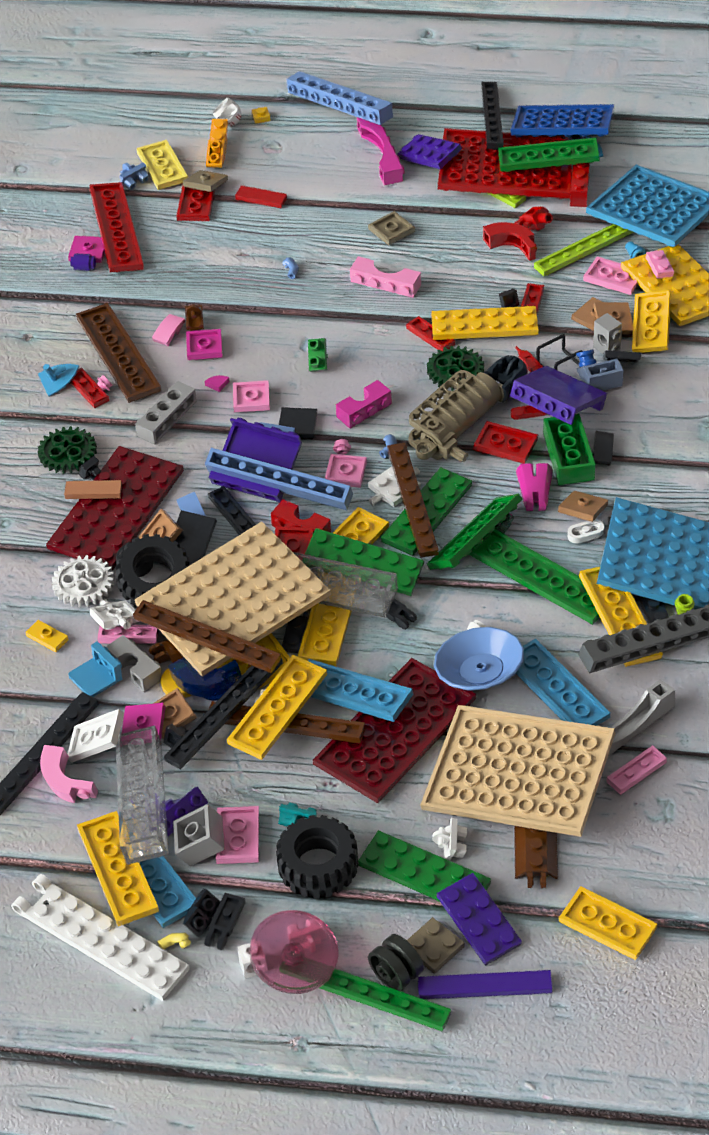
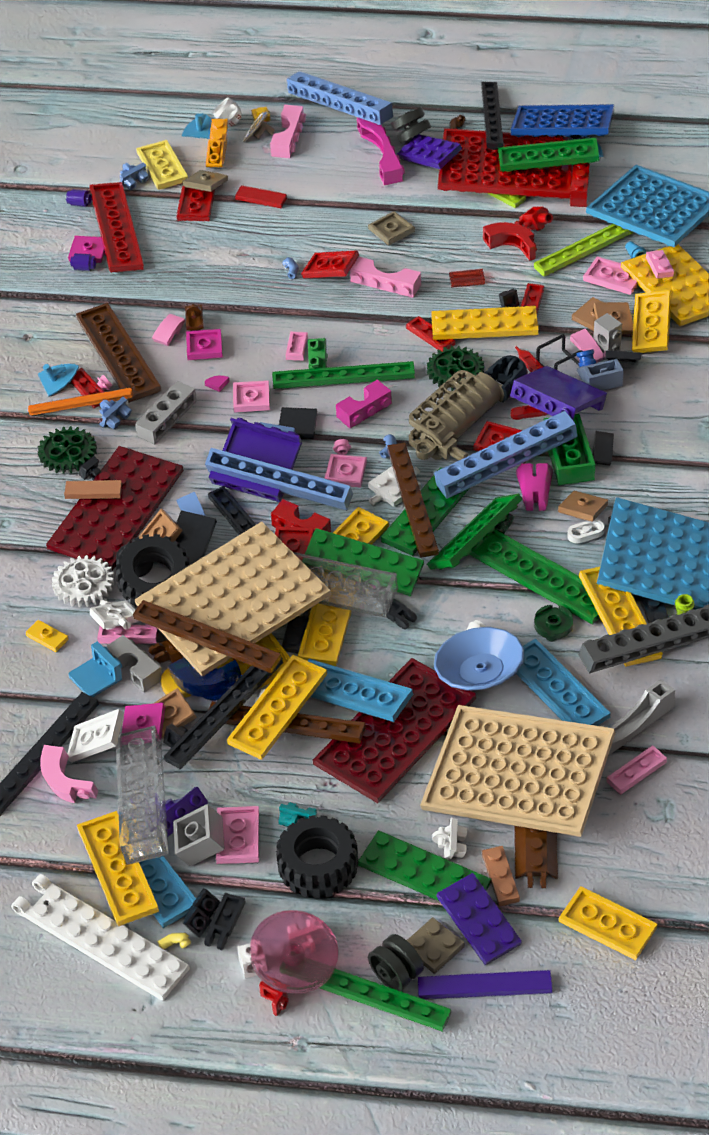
none -> orange axle [28,388,133,416]
none -> dark purple brick [66,189,92,207]
none -> medium blue hips [99,397,132,429]
none -> dark azure shield [182,113,212,139]
none -> dark tan shield [244,111,275,142]
none -> red bracket [259,978,289,1016]
none -> bright pink arch [270,105,306,158]
none -> green plate [272,361,415,389]
none -> bright pink plate [286,331,308,361]
none -> red tile [301,250,359,278]
none -> pearl dark grey wheel [390,107,432,143]
none -> medium blue brick [434,411,577,499]
none -> reddish brown arm [449,115,466,129]
none -> clear red tile [449,269,485,288]
none -> nougat plate [482,846,520,906]
none -> dark green plate [534,605,573,642]
none -> bright pink slope [570,329,604,362]

